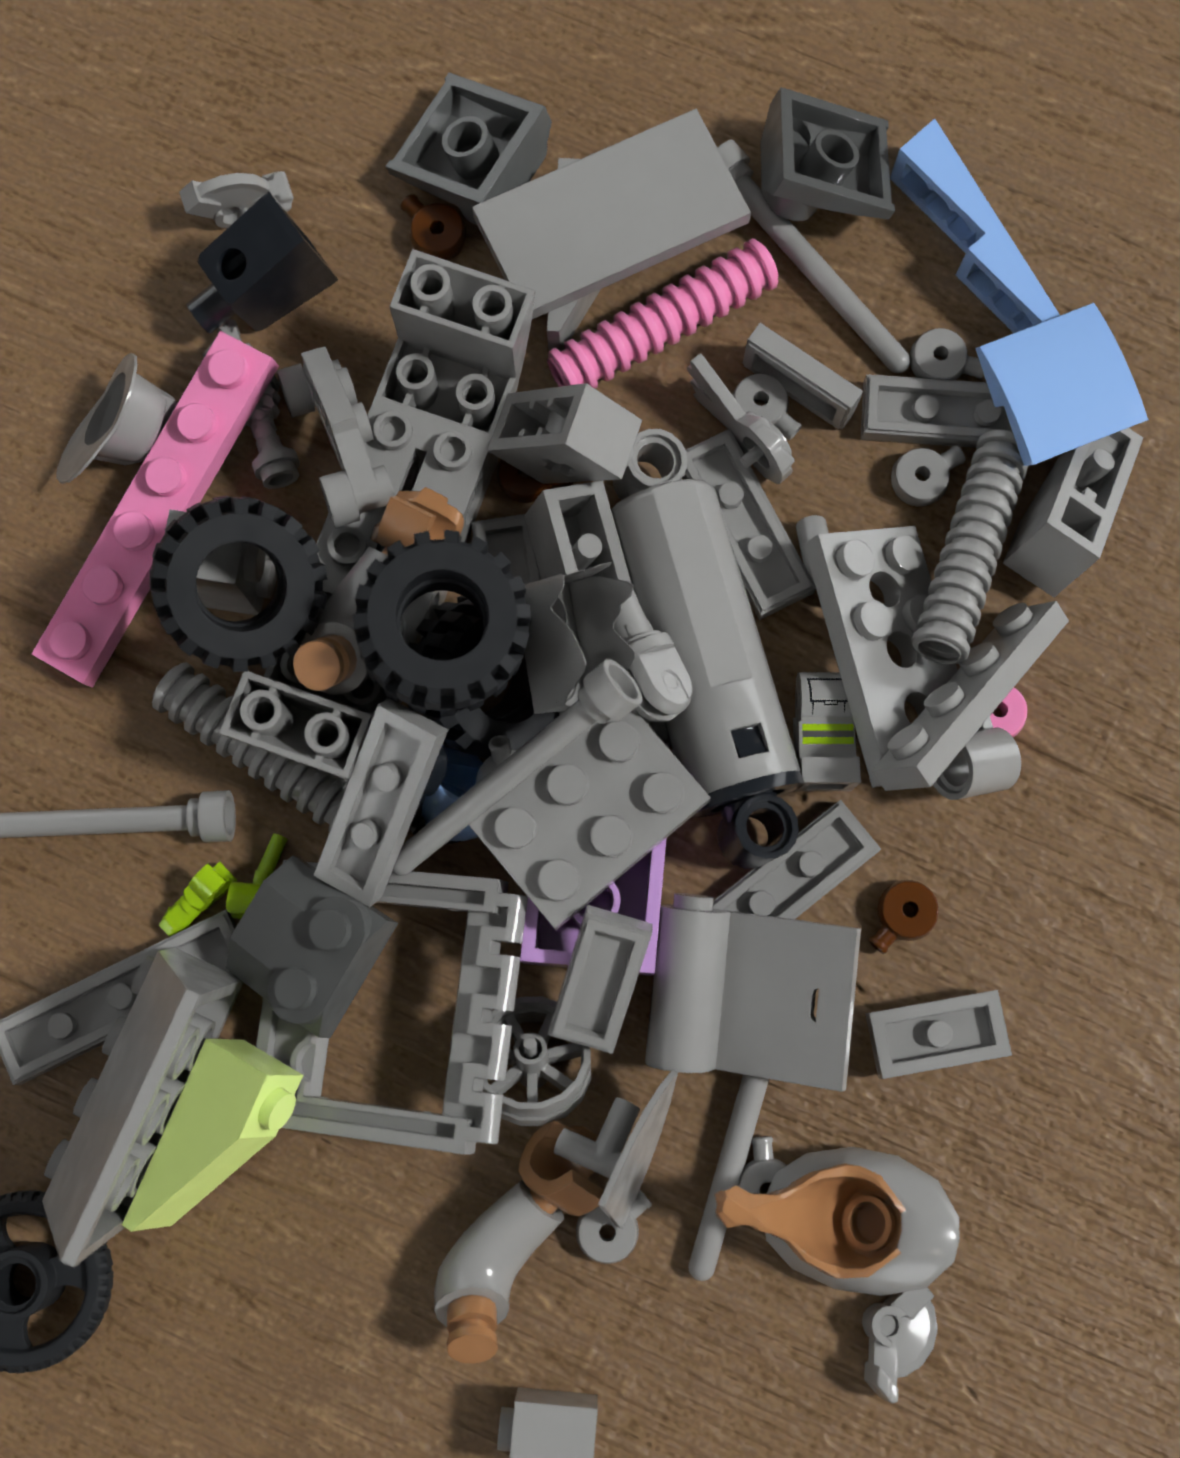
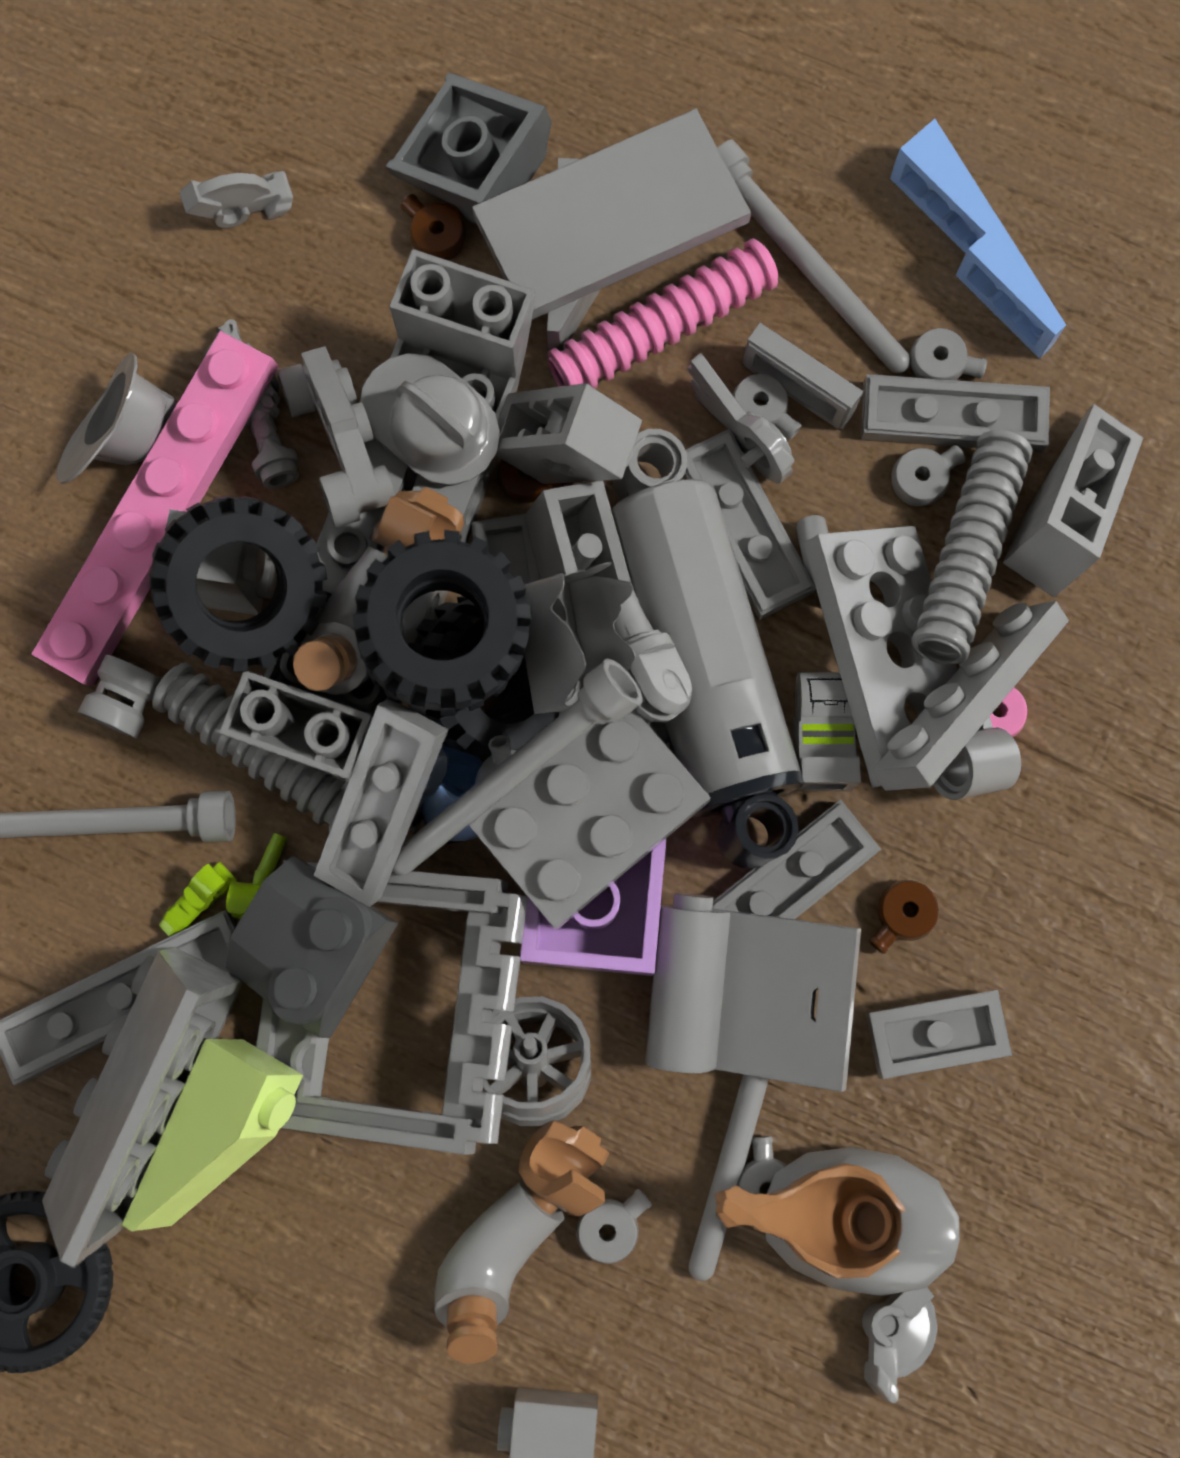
black torso [186,192,338,334] -> none
light grey tile [548,905,653,1054] -> none
light grey shield [554,1070,678,1229] -> none
dark grey slope [760,87,895,221] -> none
light blue slope [975,303,1148,466] -> none
none -> light grey wheel [78,654,161,739]
none -> light grey piece [360,353,500,485]

